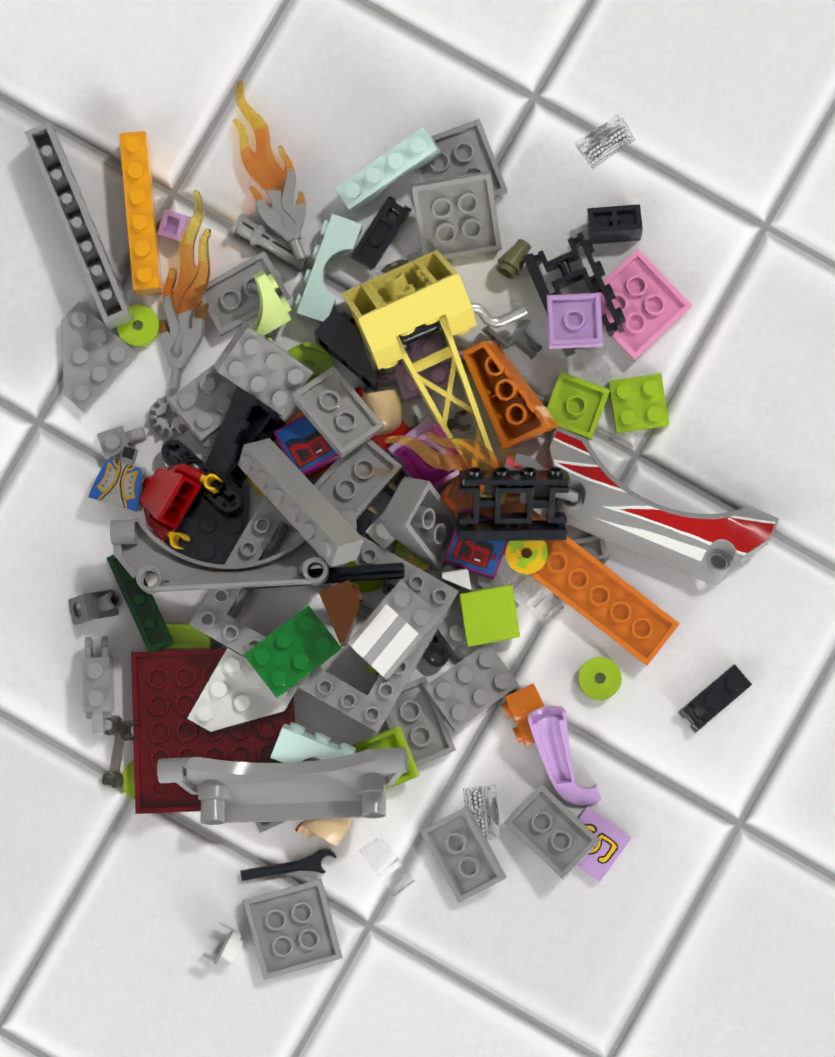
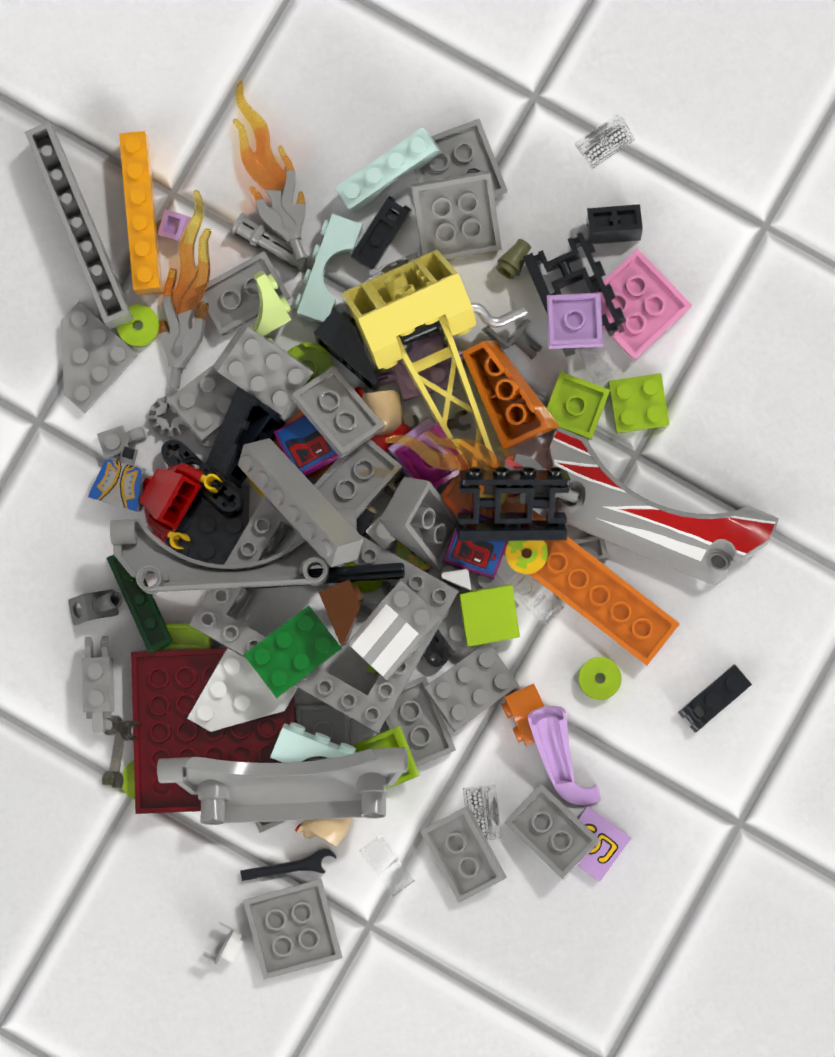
none -> light grey tile [295,704,351,759]

